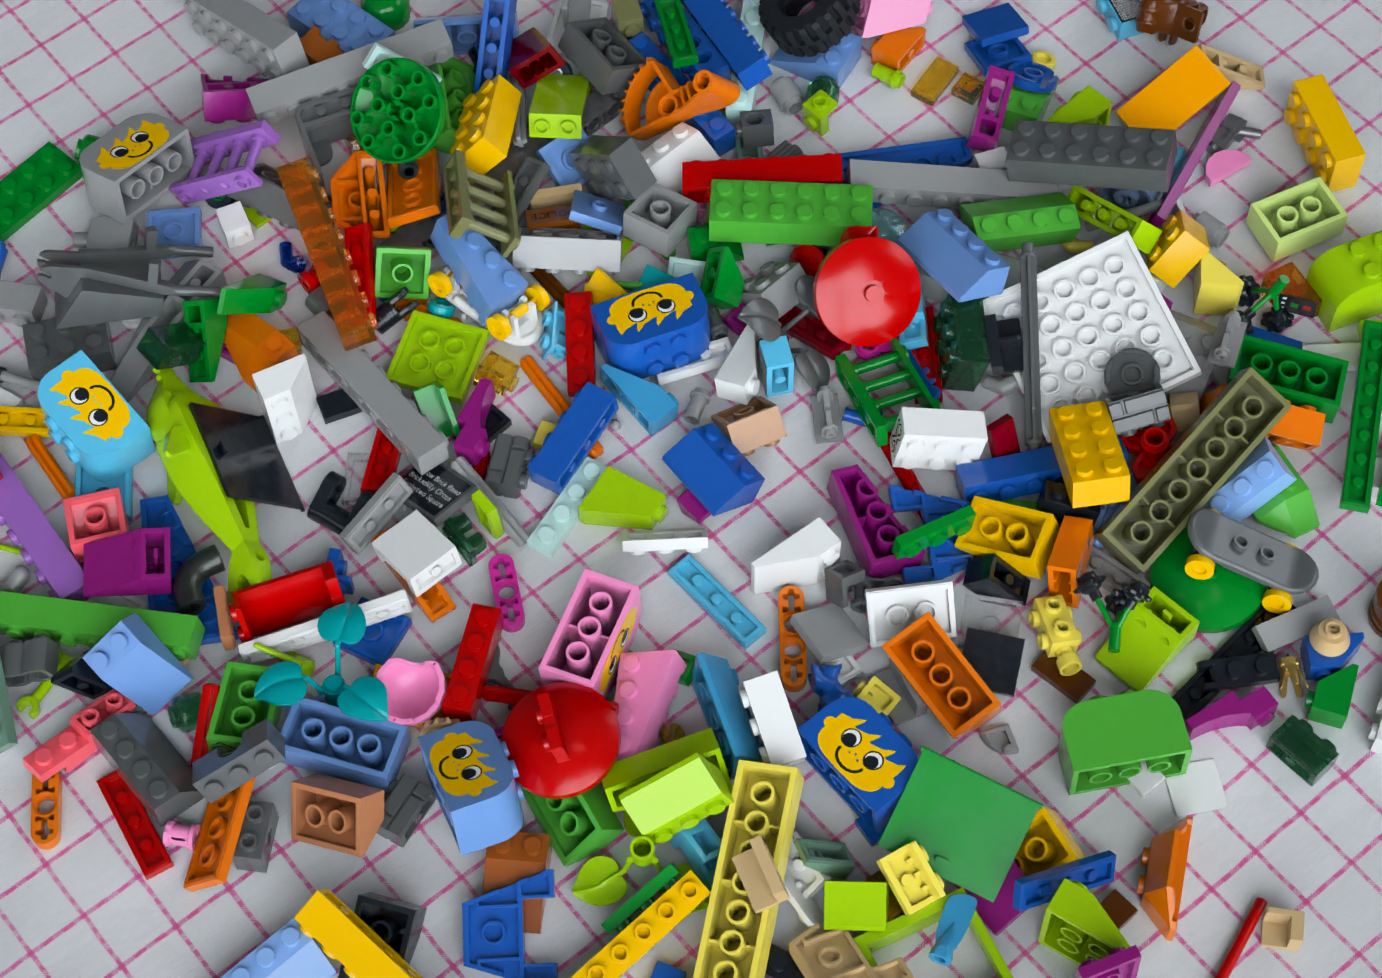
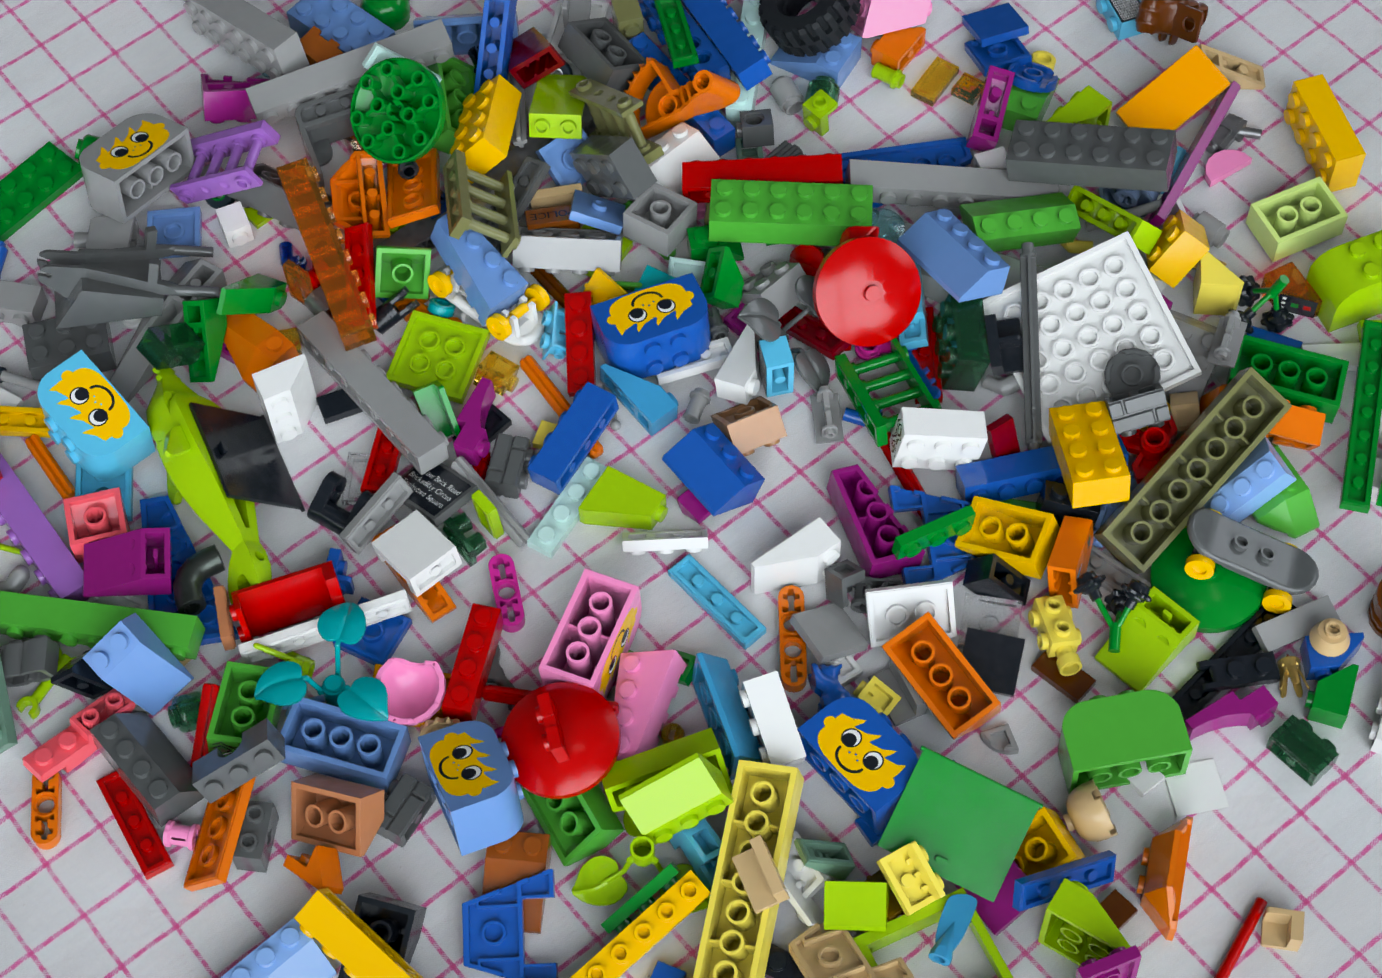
none -> clear orange tile [282,259,313,305]
none -> orange slope [283,845,344,895]
none -> olive fence [569,78,664,165]
none -> tan cylinder [1063,779,1118,842]

